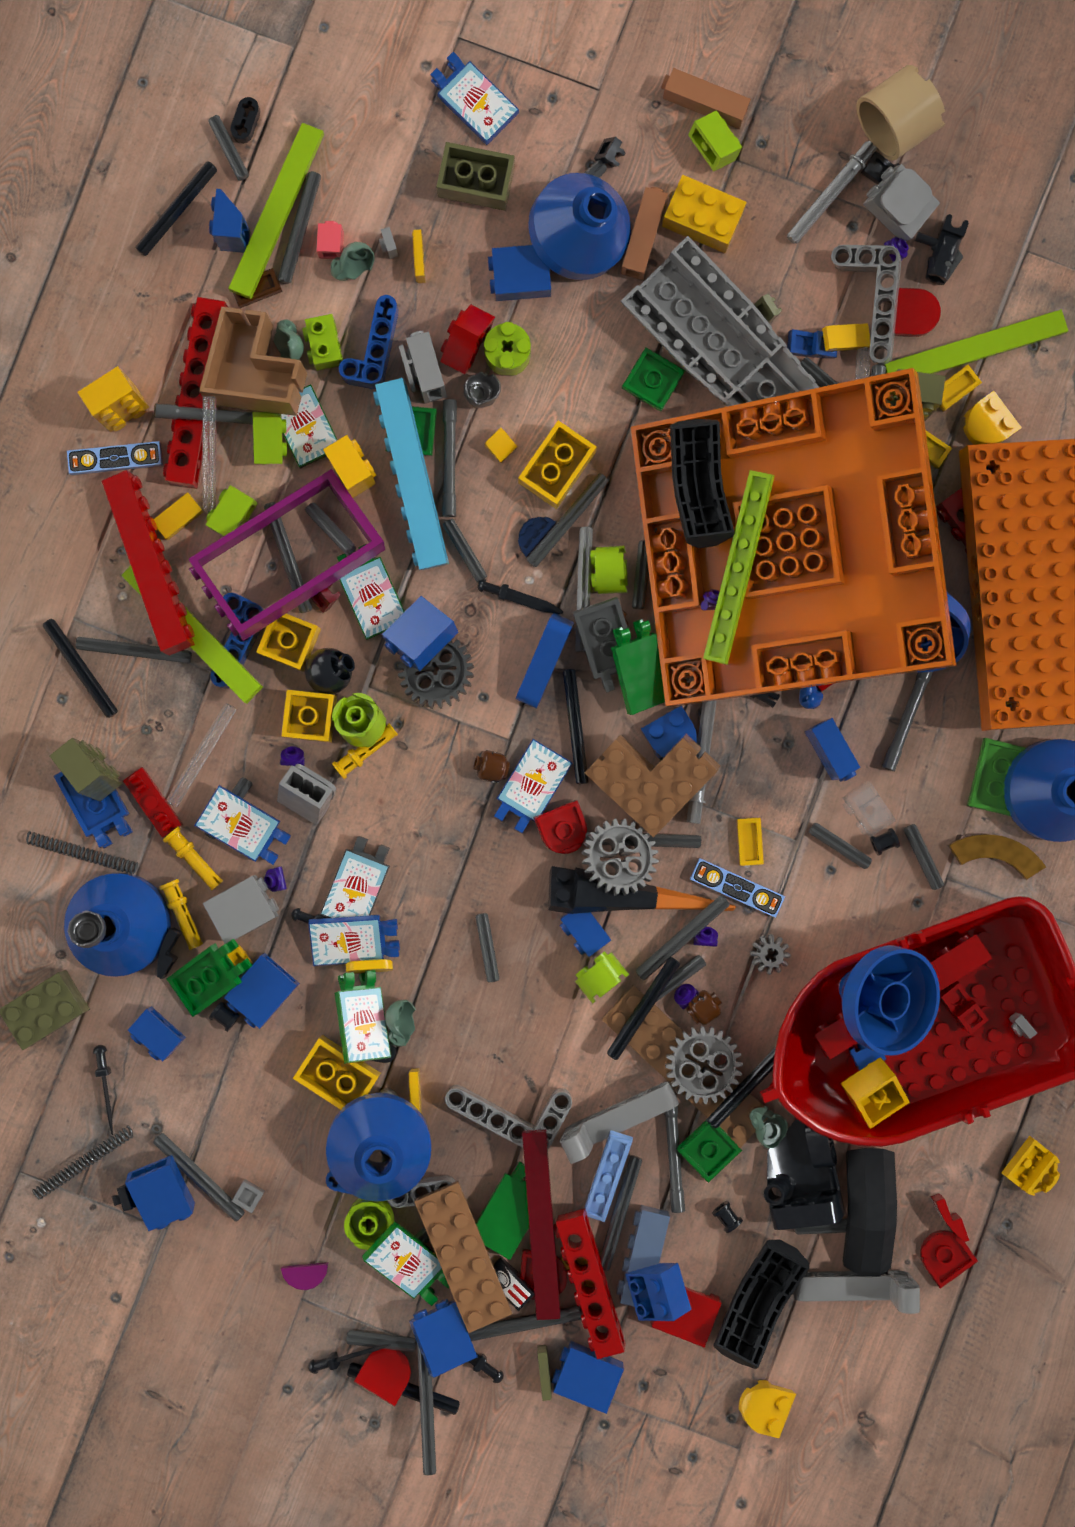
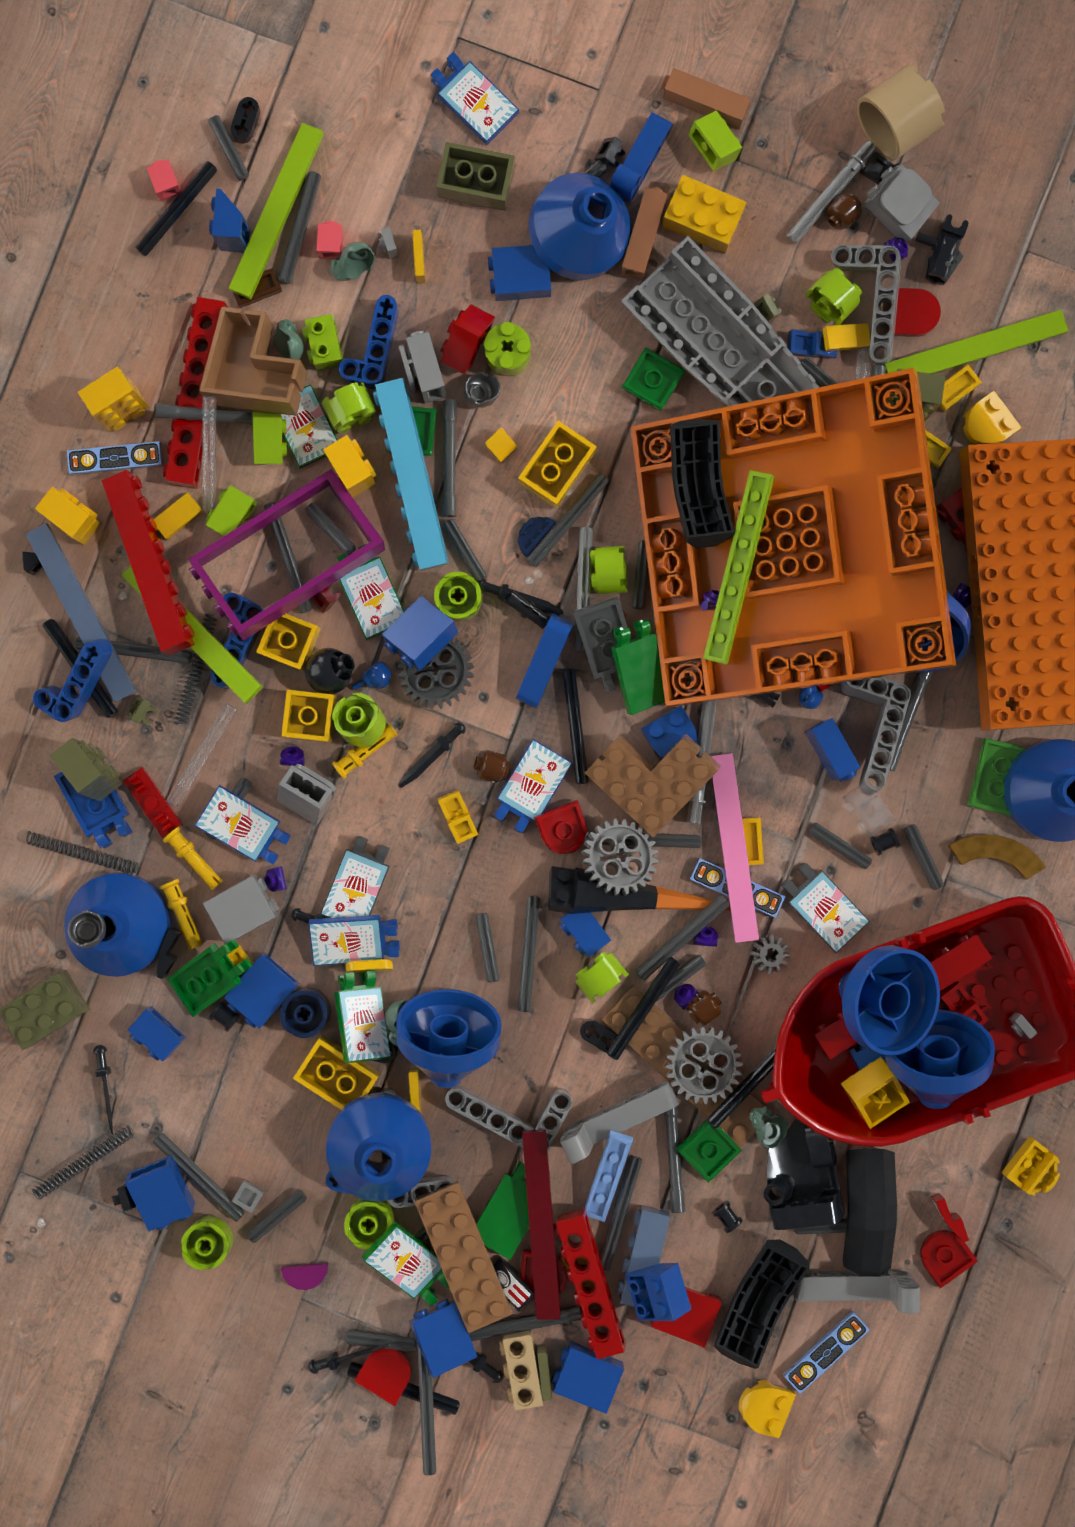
none -> black slope [22,552,42,575]
none -> sand blue tile [25,523,137,702]
none -> blue beam [33,639,112,722]
none -> yellow piece [35,487,101,545]
none -> olive tile [126,695,158,724]
none -> coral brick [146,160,182,202]
none -> dark grey piece [174,613,218,725]
none -> lime brick [181,1215,234,1270]
none -> dark grey axle [247,1190,307,1243]
none -> dark blue brick [280,988,331,1038]
none -> lime brick [322,382,376,434]
none -> blue piece [352,662,392,690]
none -> blue cone [396,989,502,1088]
none -> black sword [399,722,466,788]
none -> lime brick [434,572,482,622]
none -> yellow slope [437,789,479,844]
none -> tan brick [499,1330,543,1411]
none -> black pin [505,590,550,629]
none -> dark grey axle [518,896,540,1012]
none -> black beam [580,1019,618,1053]
none -> blue beam [610,112,673,203]
none -> bright pink tile [711,753,759,943]
none -> tile [781,863,870,953]
none -> tile [783,1310,870,1394]
none -> lime brick [806,268,862,325]
none -> reddish brown head [827,193,862,229]
none -> light grey beam [840,677,911,796]
none -> blue cone [885,1010,995,1109]
none -> dark purple plate [952,583,971,608]

